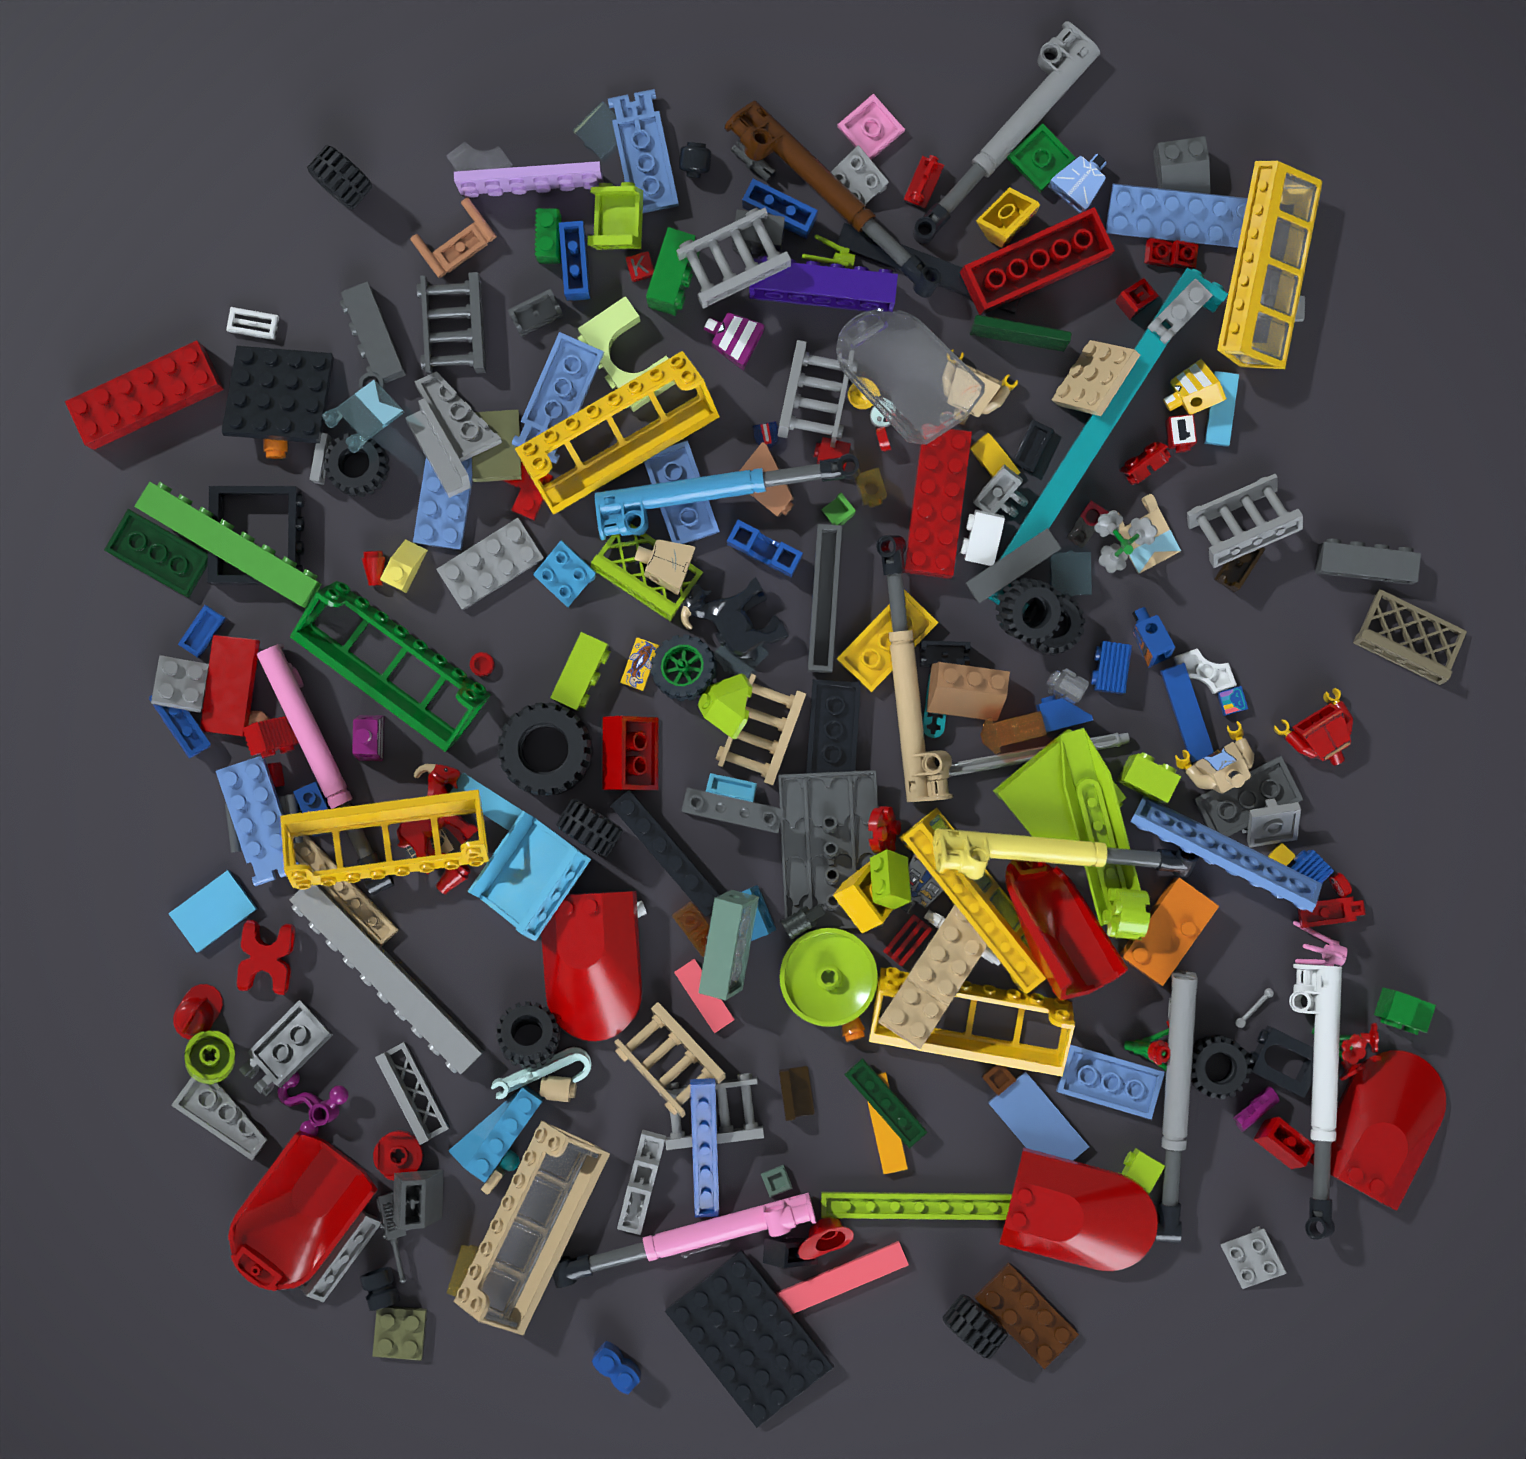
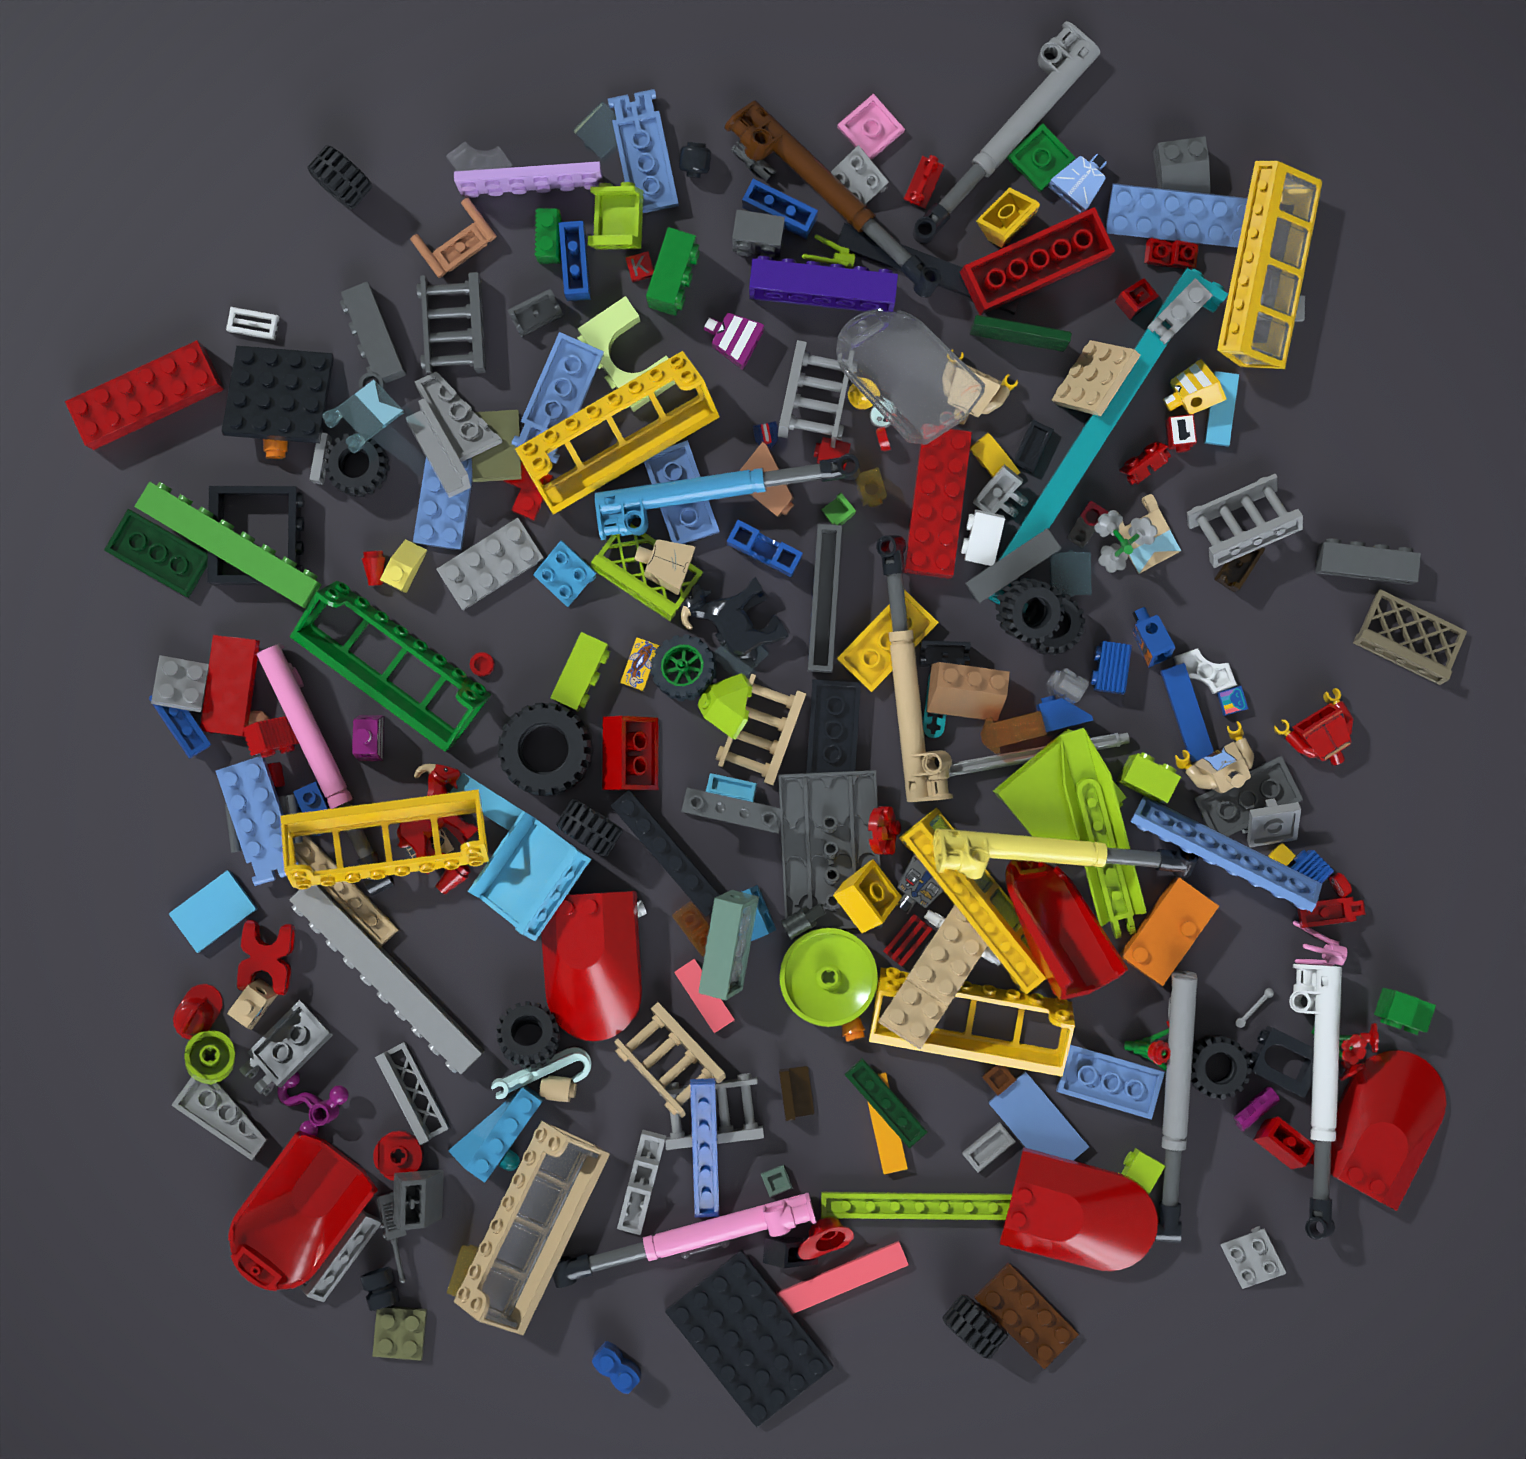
blue tile [178,605,227,658] -> none
tan tile [481,1166,505,1195] -> none
light grey fence [676,208,791,308] -> none
lime brick [870,849,911,910] -> none
lime brick [1102,888,1150,940] -> none
none -> tan torso [227,978,278,1030]
none -> light grey tile [962,1122,1015,1172]

